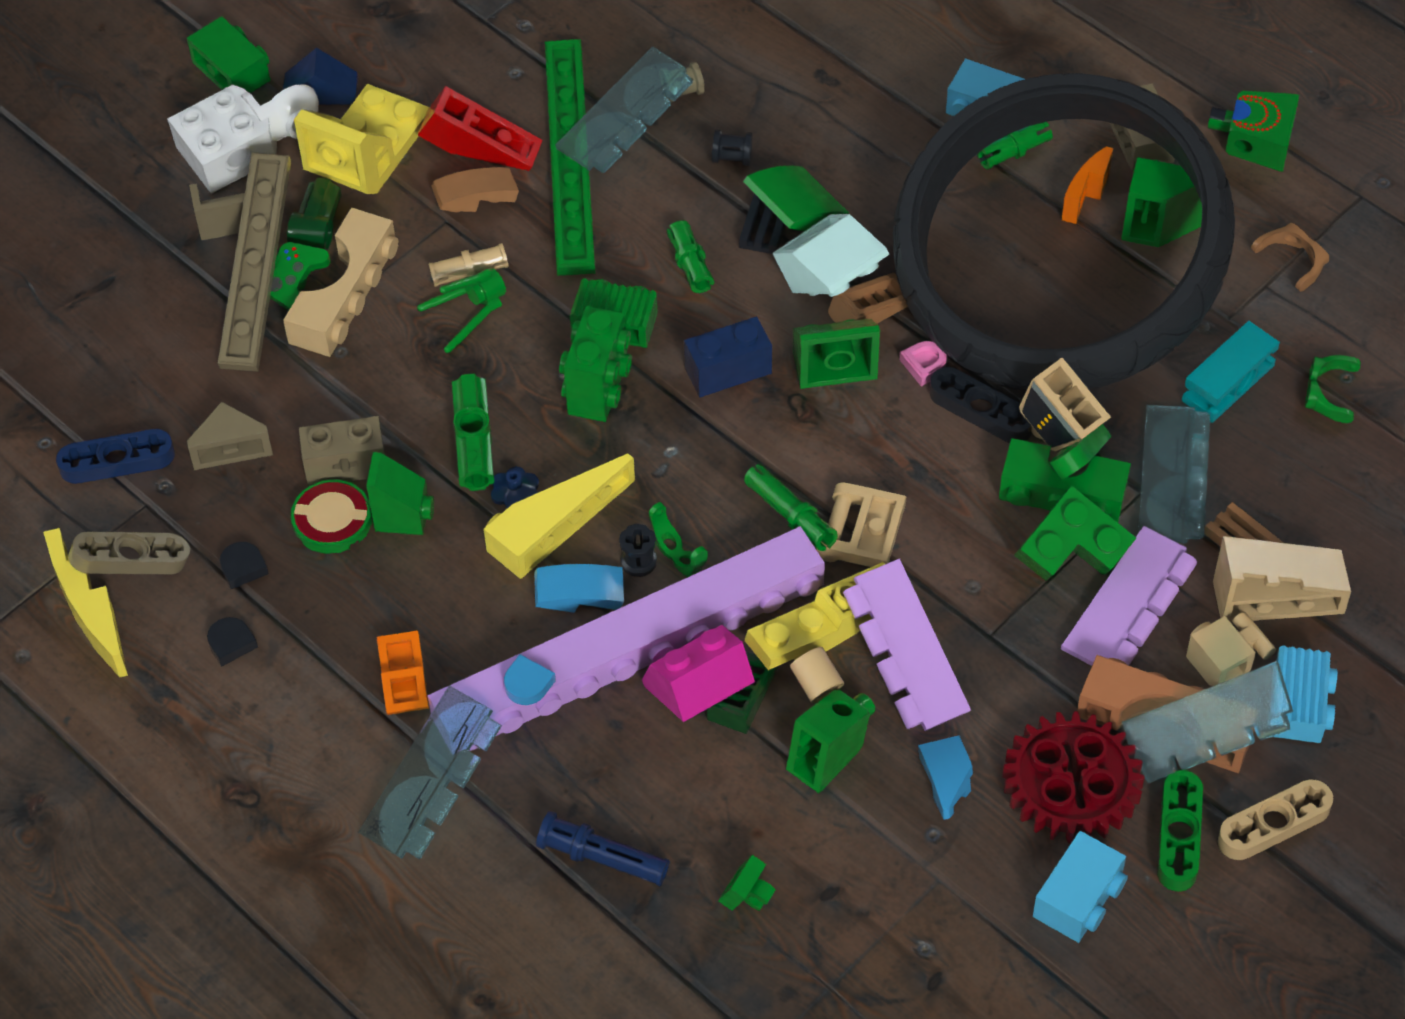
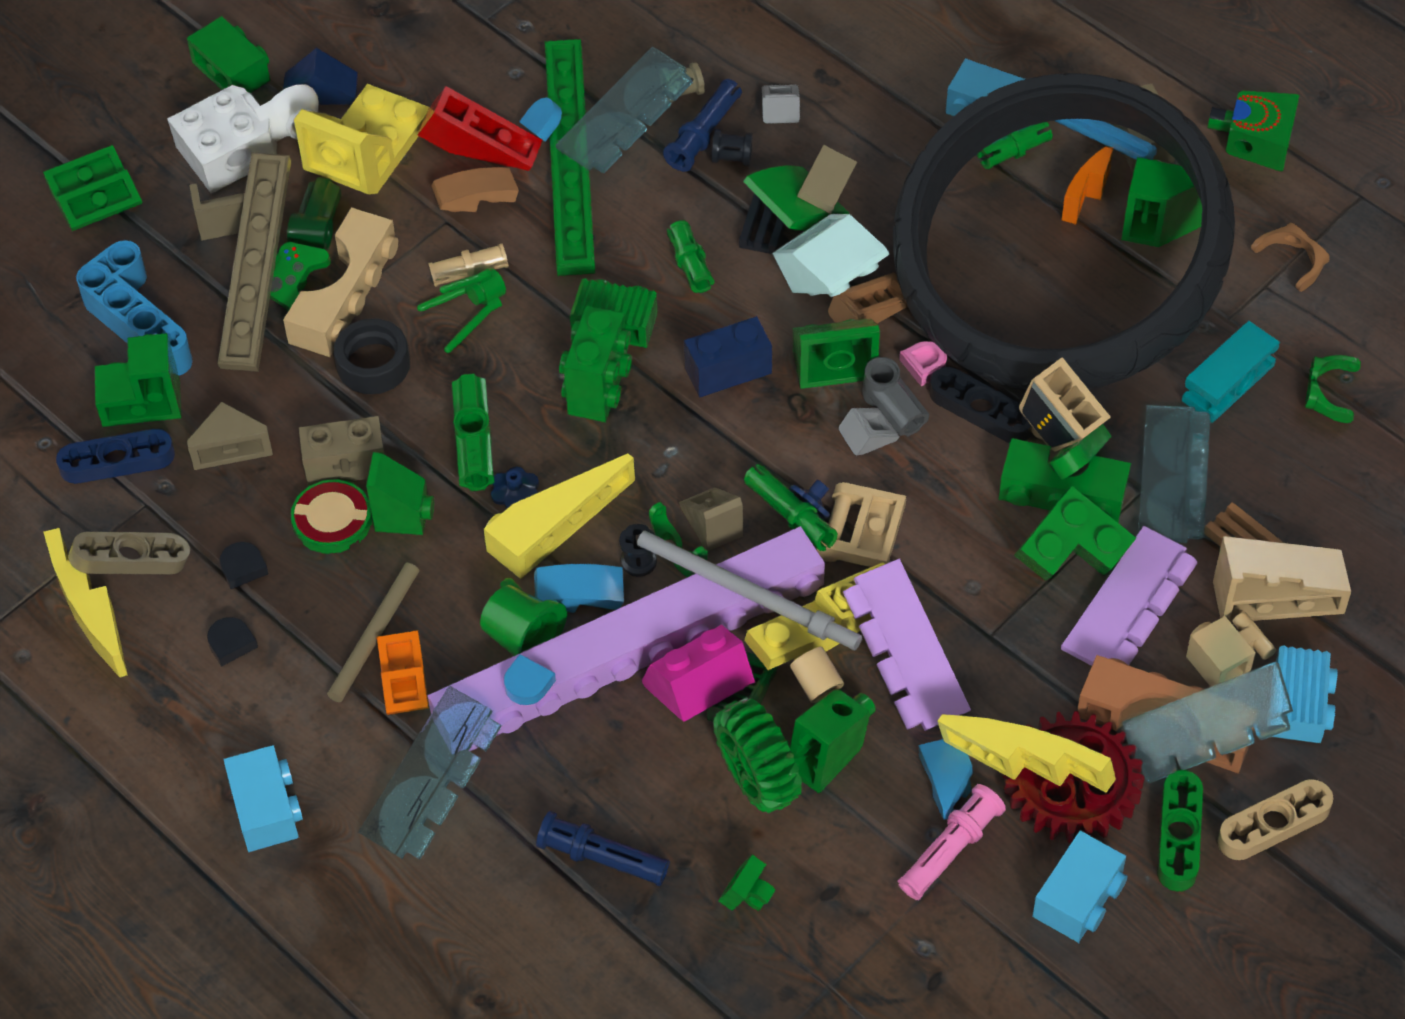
none -> green slope [43,145,142,231]
none -> dark azure beam [76,240,193,375]
none -> green brick [95,333,181,427]
none -> medium azure brick [223,745,303,852]
none -> dark tan bar [327,563,419,702]
none -> black tyre [334,318,410,394]
none -> green hat [480,577,567,656]
none -> dark azure tile [519,98,562,141]
none -> light grey bar [637,530,862,651]
none -> dark blue pin [663,79,742,172]
none -> dark tan slope [679,487,743,551]
none -> green gear [713,698,802,813]
none -> light grey slope [762,85,800,123]
none -> dark blue plant [788,479,830,519]
none -> dark tan slope [797,144,857,214]
none -> light grey slope [839,408,900,456]
none -> dark grey piece [862,357,929,437]
none -> bright pink pin [898,784,1006,900]
none -> light yellow slope [937,714,1116,793]
none -> dark azure axle [1055,119,1157,160]

